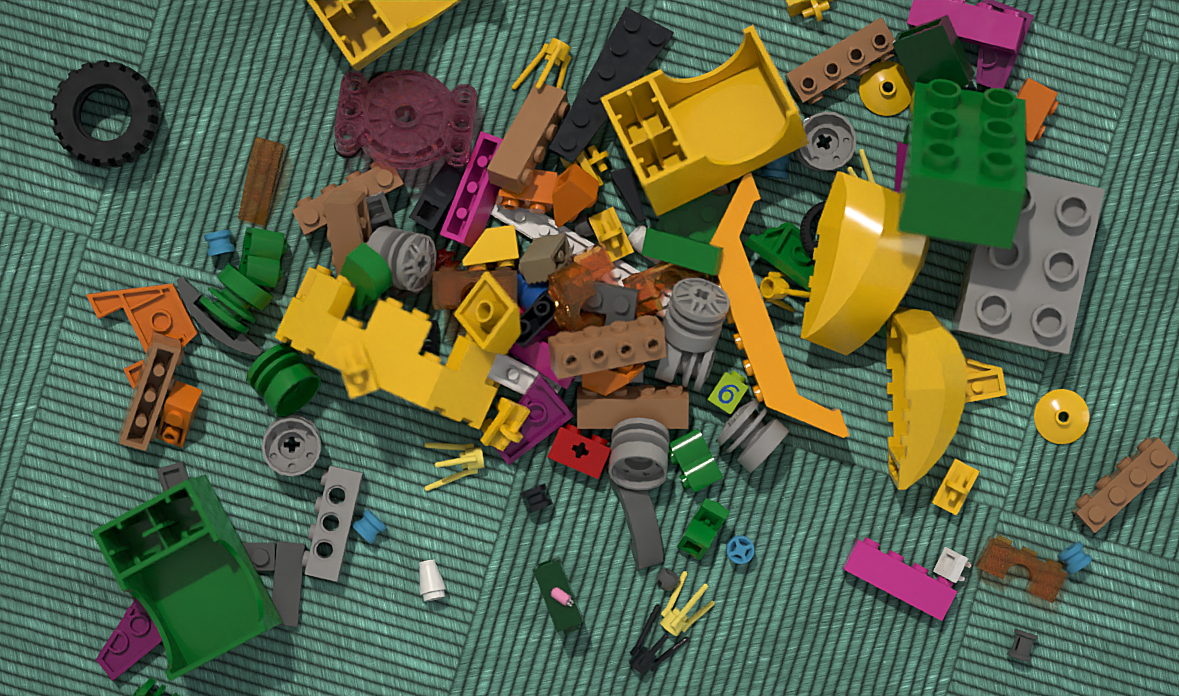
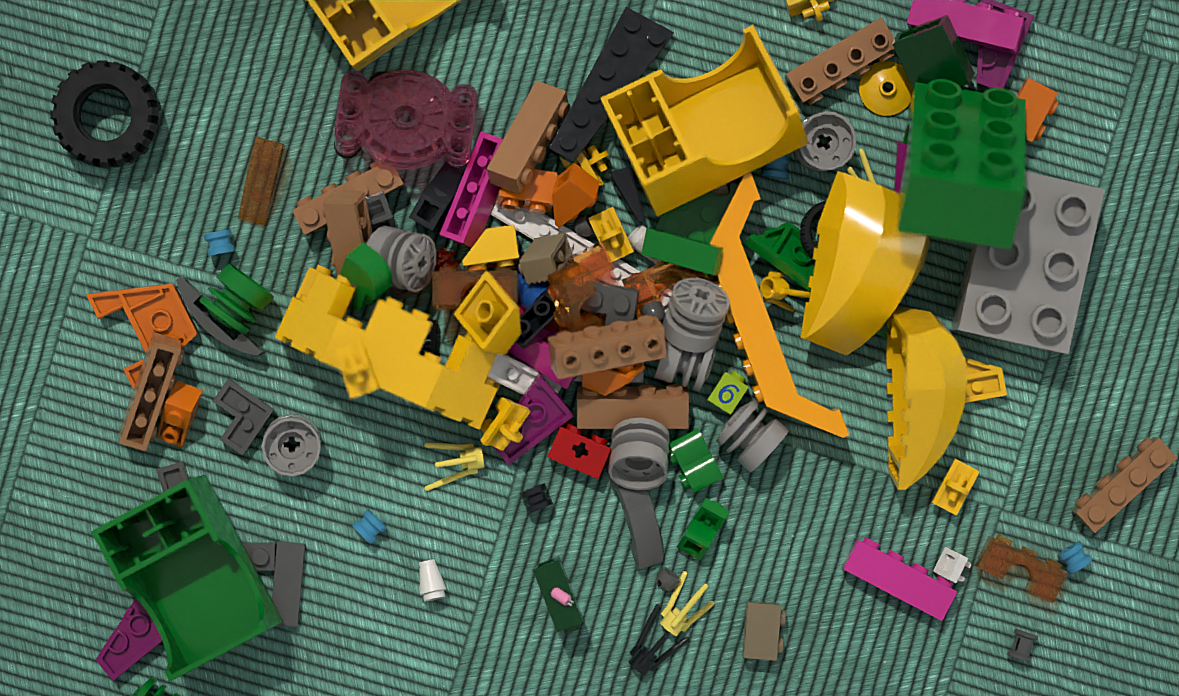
green brick [238,227,287,288] -> none
green wheel [246,343,321,418] -> none
light grey brick [302,465,364,582] -> none
yellow plant [512,38,572,90] -> none
dark azure wheel [726,535,755,564] -> none
yellow dish [1034,389,1089,444] -> none
none -> dark grey plate [213,378,275,456]
none -> dark grey hinge [641,301,665,323]
none -> dark tan brick [742,600,786,661]

